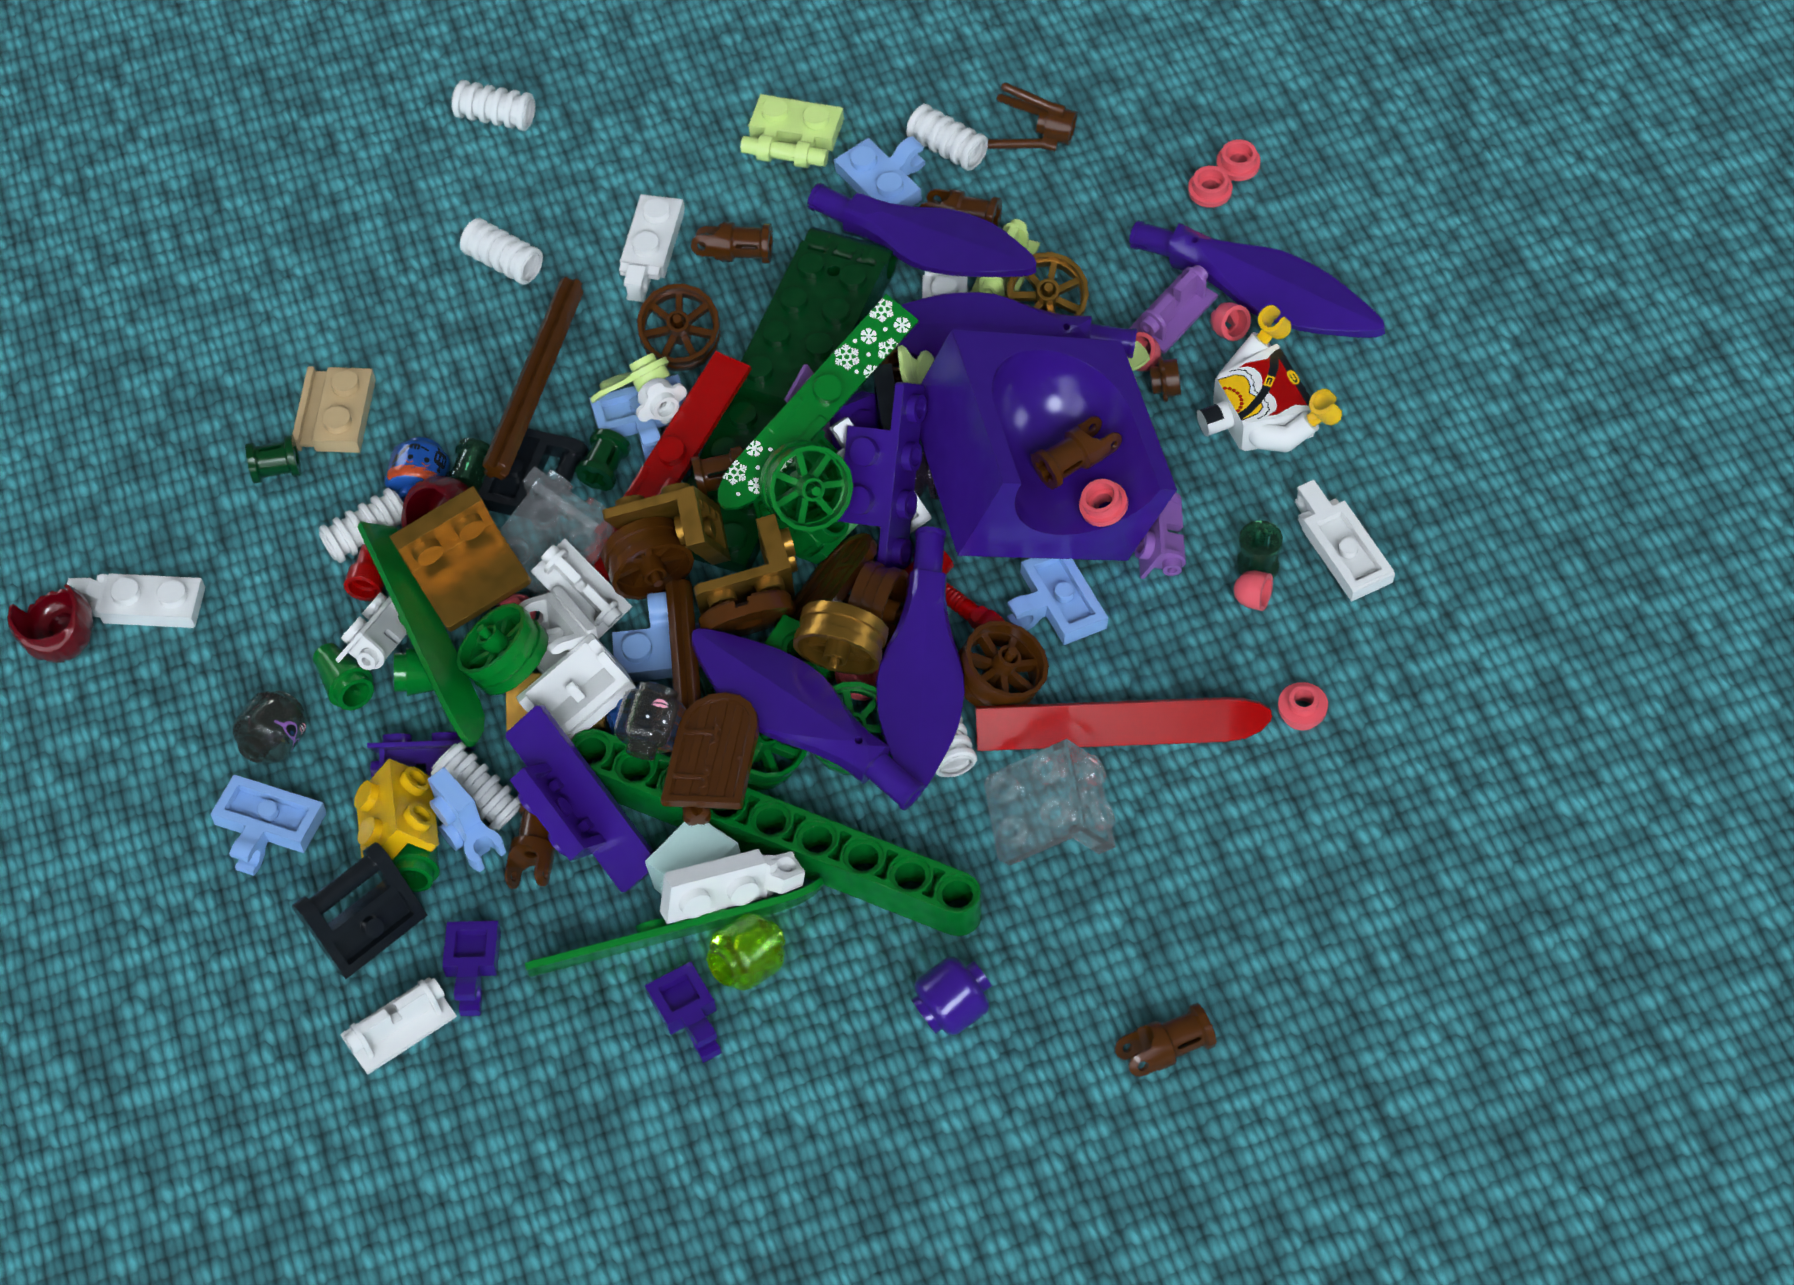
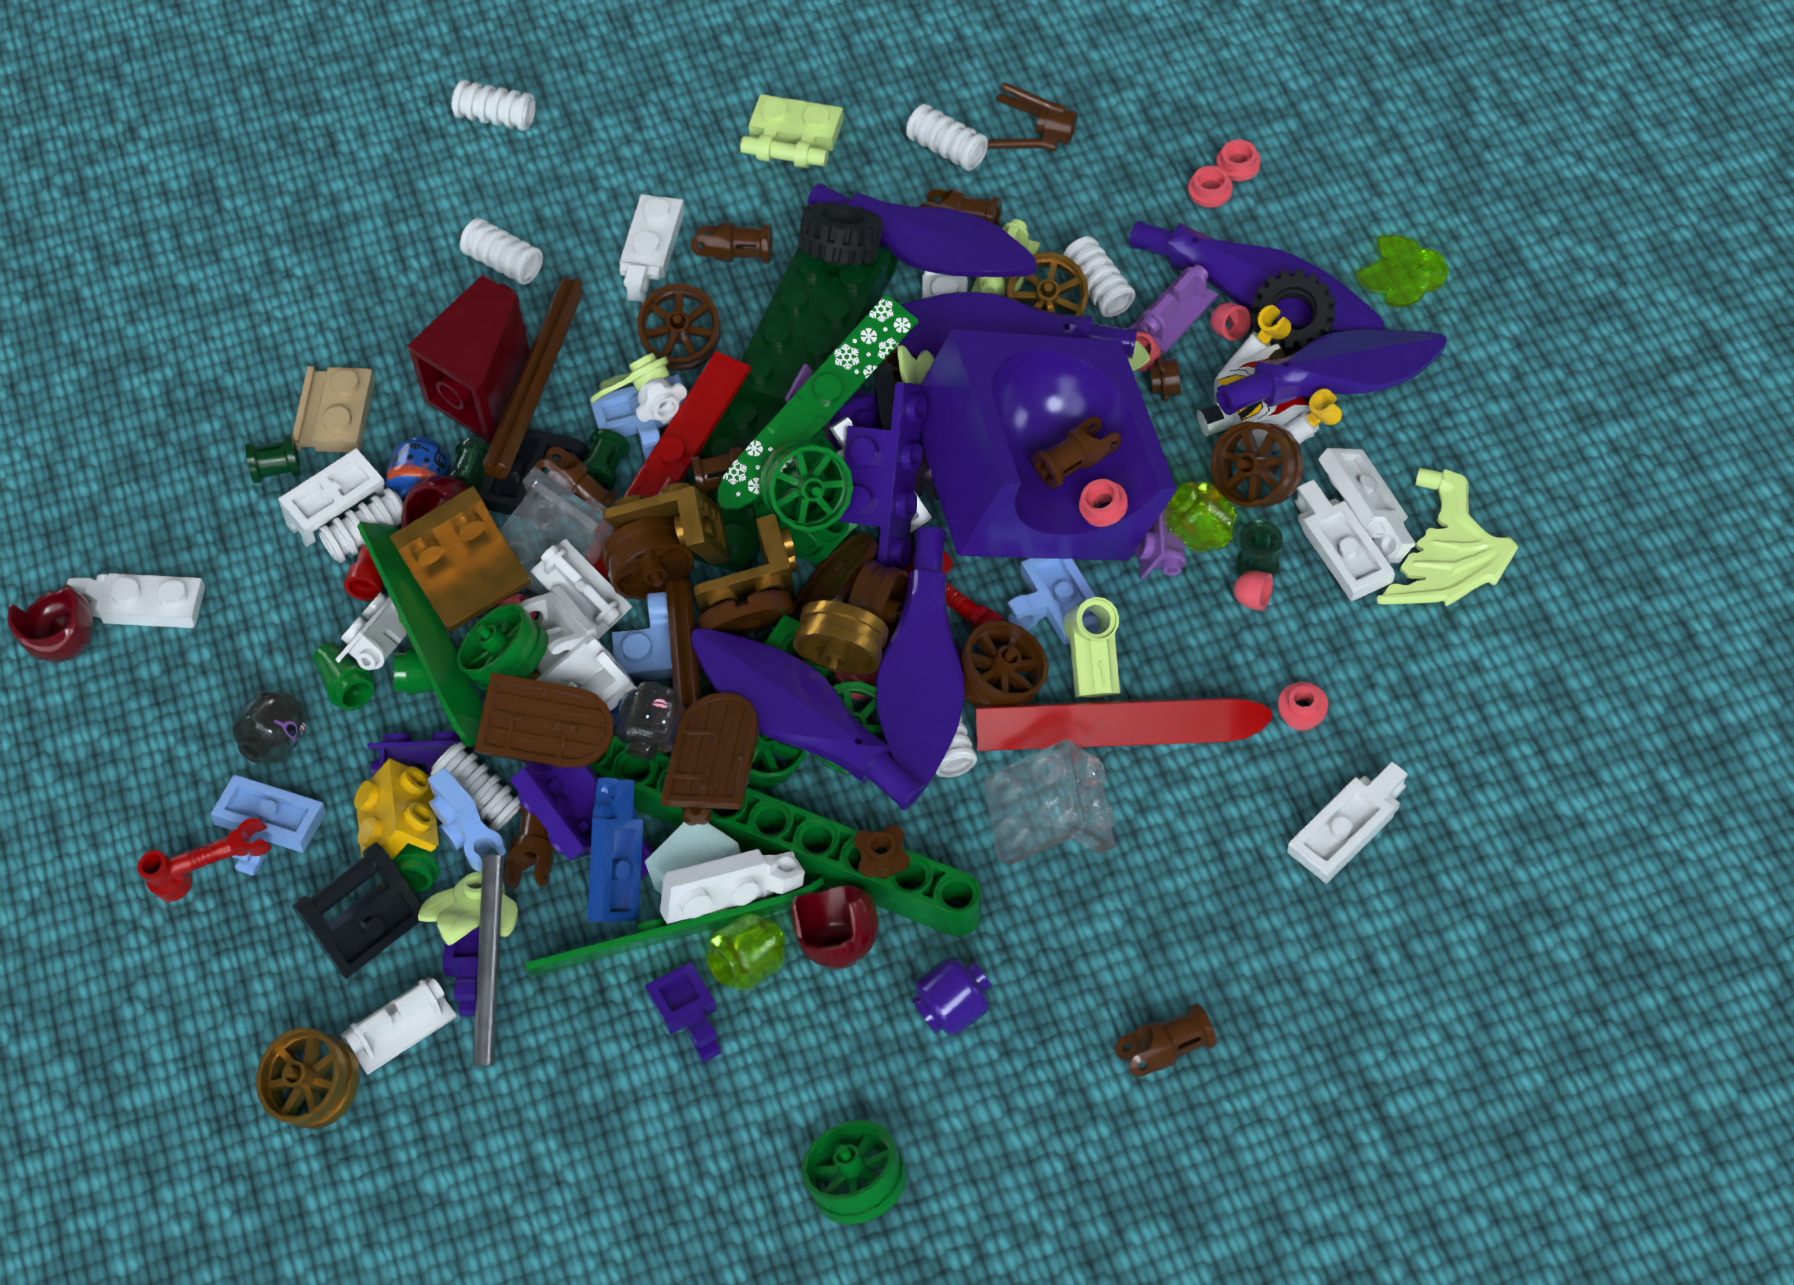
light blue plate [834,136,925,207] -> none
none -> red brick [137,818,271,902]
none -> pearl gold wheel [256,1027,360,1129]
none -> white hinge [278,448,385,547]
none -> dark red slope [407,275,530,444]
none -> yellowish green plate [418,871,518,945]
none -> flat silver bar [473,854,504,1066]
none -> reddish brown window [474,672,614,769]
none -> reddish brown piece [535,446,619,525]
none -> blue hinge [587,778,643,923]
none -> dark red hair [791,885,879,969]
none -> black tyre [798,202,883,265]
none -> green wheel [801,1120,907,1225]
none -> reddish brown plate [854,825,910,878]
none -> white piece [1063,236,1136,317]
none -> yellowish green piece [1063,597,1120,698]
none -> clear neon green head [1165,481,1237,553]
none -> reddish brown wheel [1211,421,1304,508]
none -> dark purple animal [1216,329,1447,415]
none -> black tyre [1251,269,1336,355]
none -> white hinge [1287,762,1408,884]
none -> white hinge [1318,448,1416,563]
none -> clear neon green plate [1356,235,1448,307]
none -> yellowish green animal [1377,467,1518,606]

